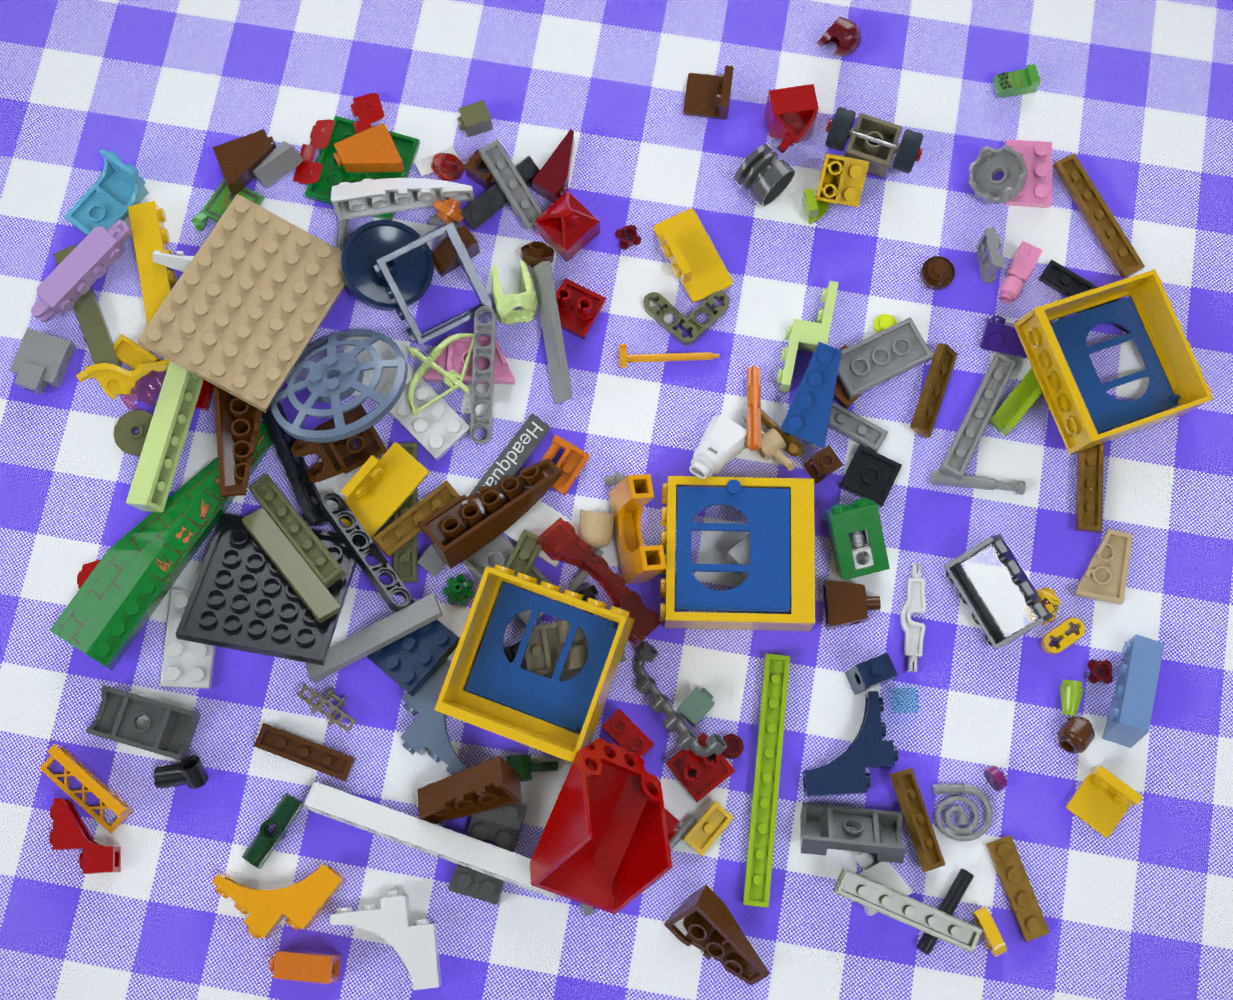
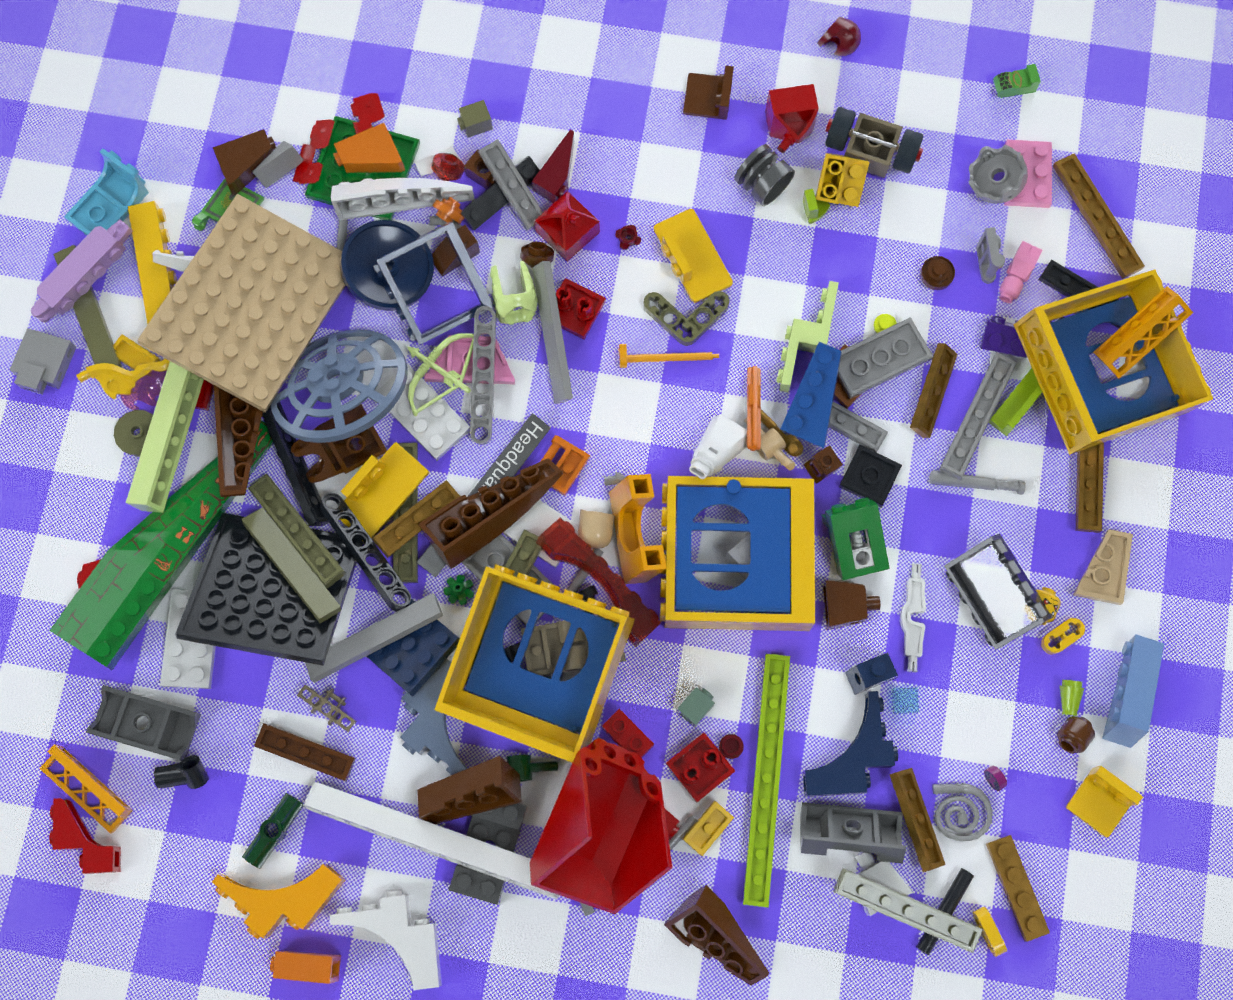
dark grey bar [634,642,727,757] -> none
dark red plate [1087,659,1113,684] -> none
none -> light orange fence [1093,286,1194,379]

